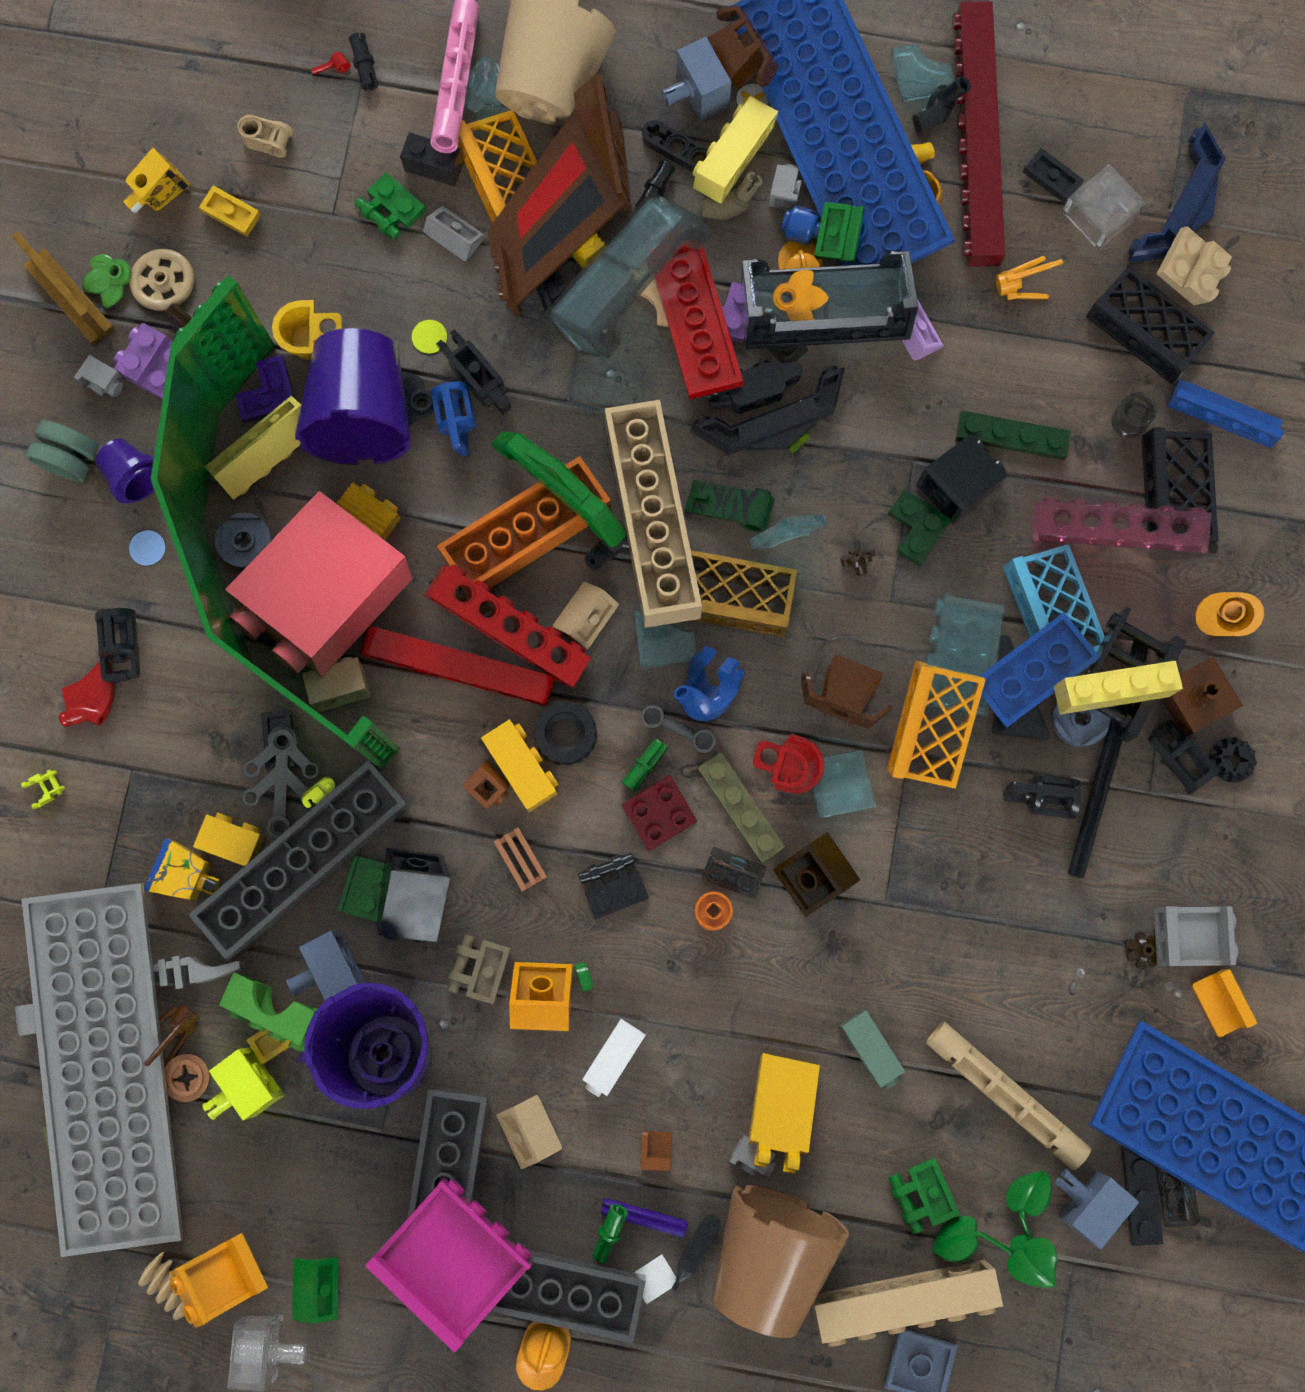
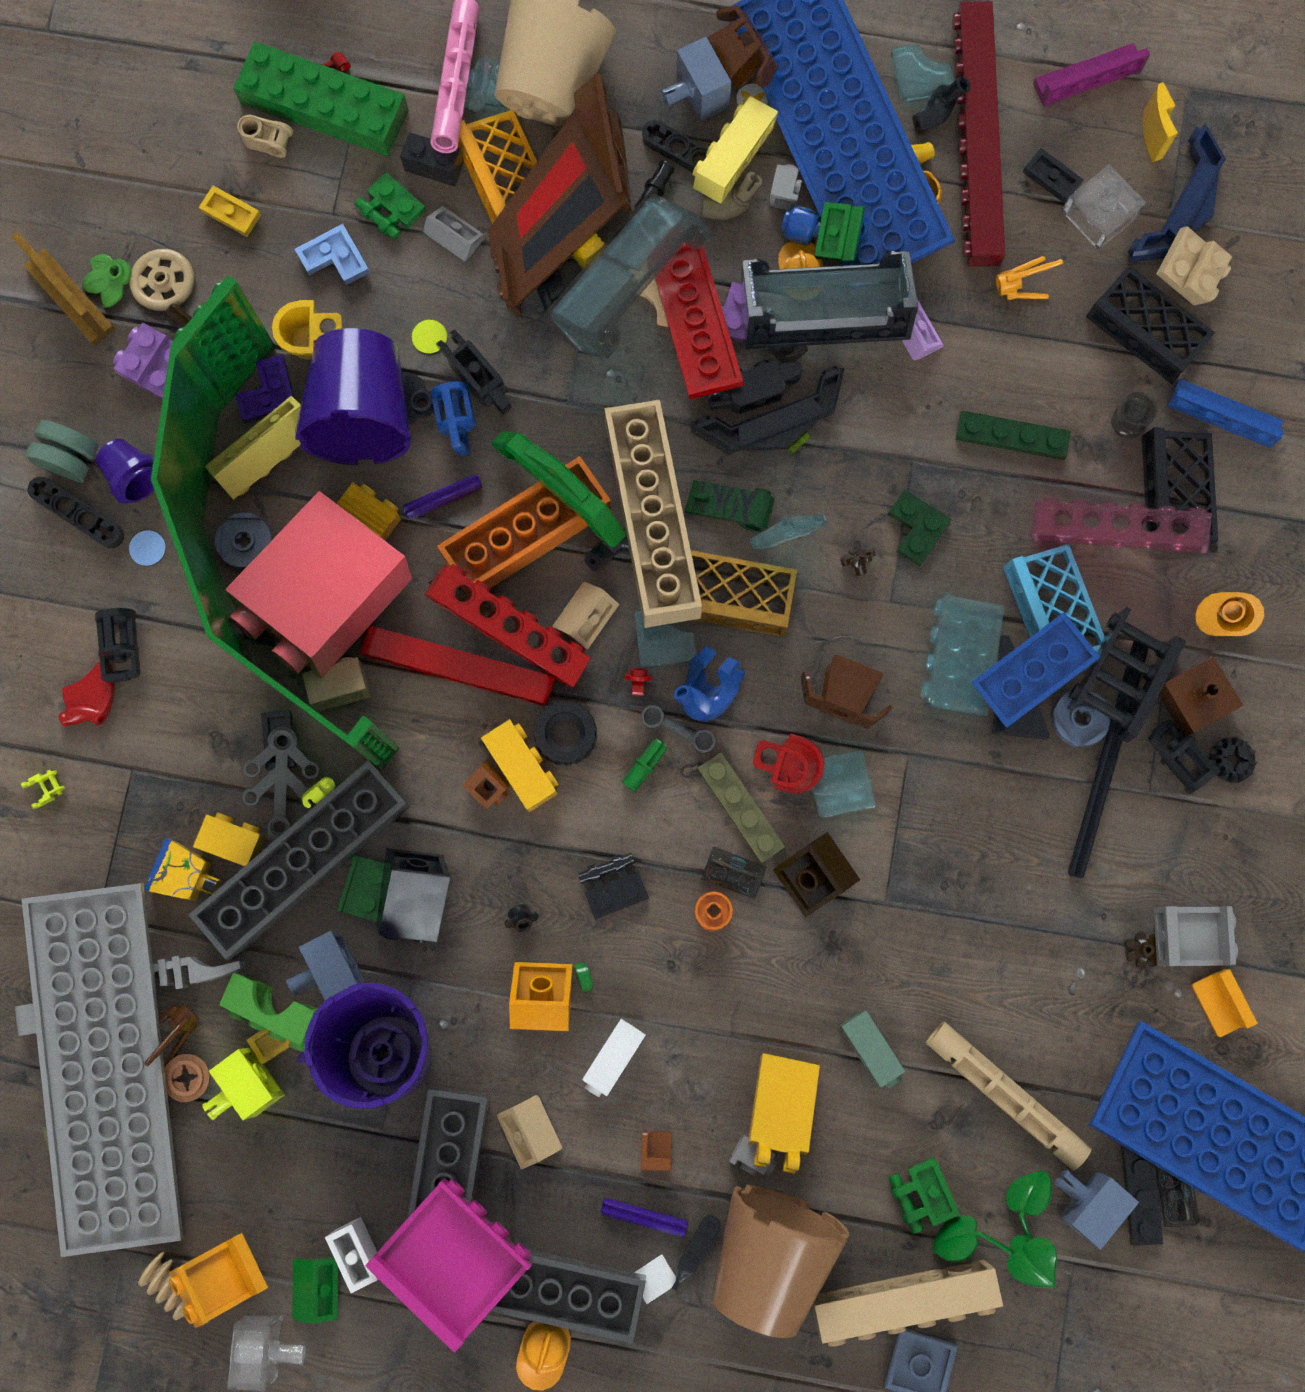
light grey brick [74,355,125,398] -> none
yellow torso [123,148,191,214] -> none
black pin [349,33,379,91] -> none
dark tan plate [447,934,512,1005] -> none
nougat tile [494,827,547,892] -> none
green axle [592,1204,628,1263] -> none
dark red hinge [621,775,697,851] -> none
light orange plate [773,270,829,321] -> none
light orange fence [886,661,986,789] -> none
black slope [916,435,1008,525] -> none
black piece [1003,774,1081,820] -> none
light yellow brick [1054,661,1183,715] -> none
none -> black beam [27,477,124,548]
none -> green brick [233,41,409,157]
none -> light blue plate [295,224,370,285]
none -> white brick [325,1217,378,1293]
none -> dark purple axle [403,474,482,520]
none -> black plate [505,904,539,932]
none -> red plate [624,668,653,696]
none -> magenta fence [1033,43,1150,107]
none -> yellow slope [1143,82,1178,162]

